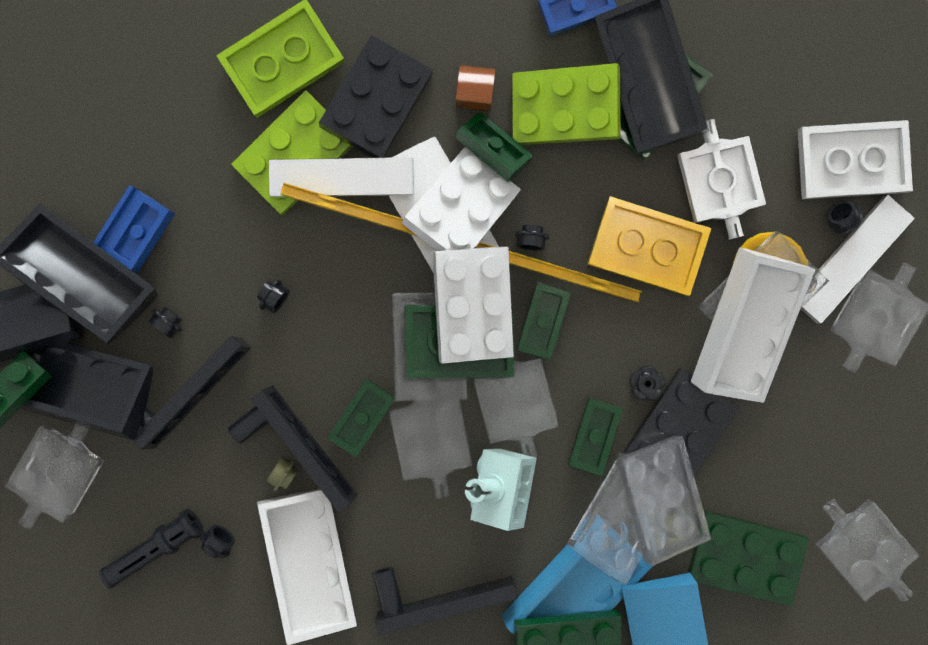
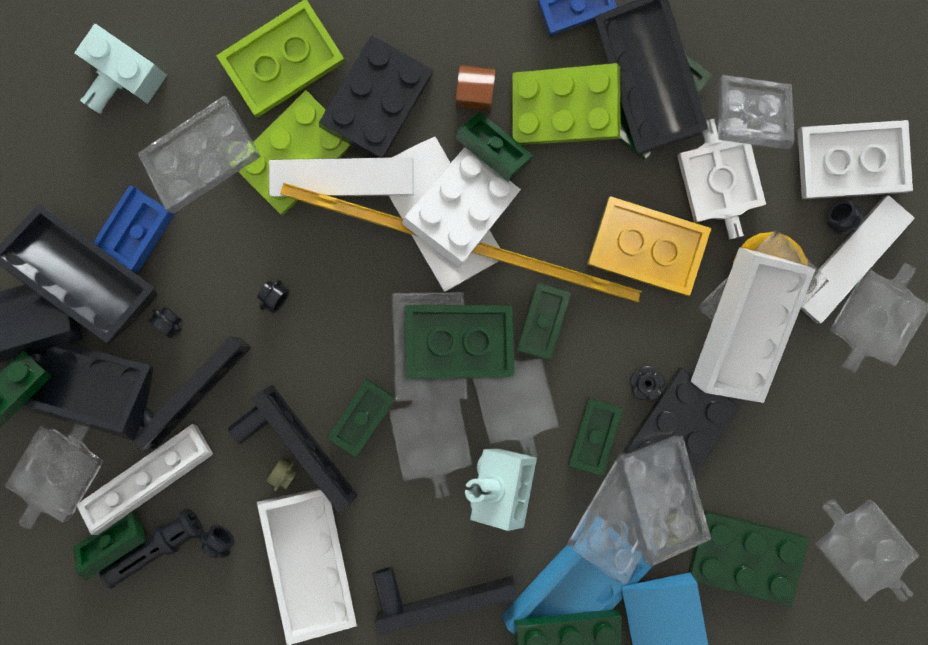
white plate [433,246,514,363] -> none
black plate [515,225,550,251] -> none
none -> dark green plate [73,510,146,580]
none -> light aqua brick [75,24,167,114]
none -> white tile [76,424,213,535]
none -> clear plate [138,95,261,214]
none -> clear plate [718,75,795,150]

